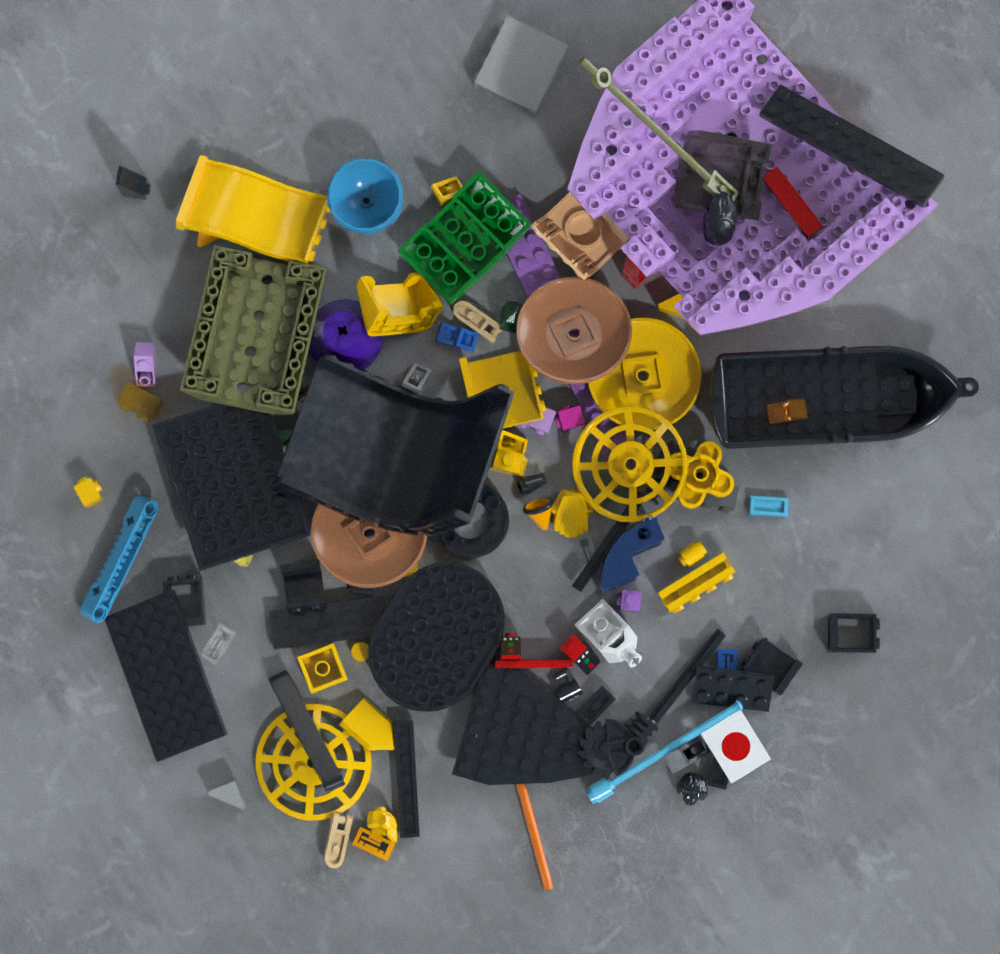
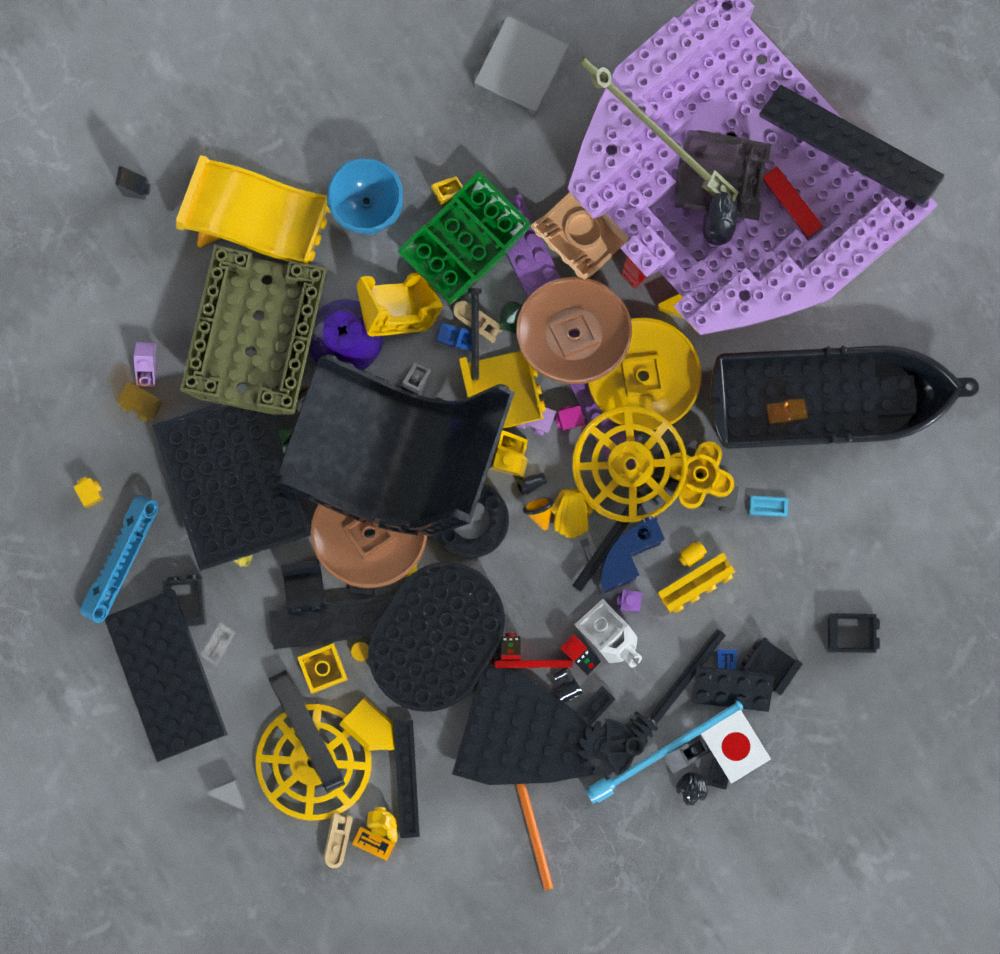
none -> black bar [468,288,482,380]

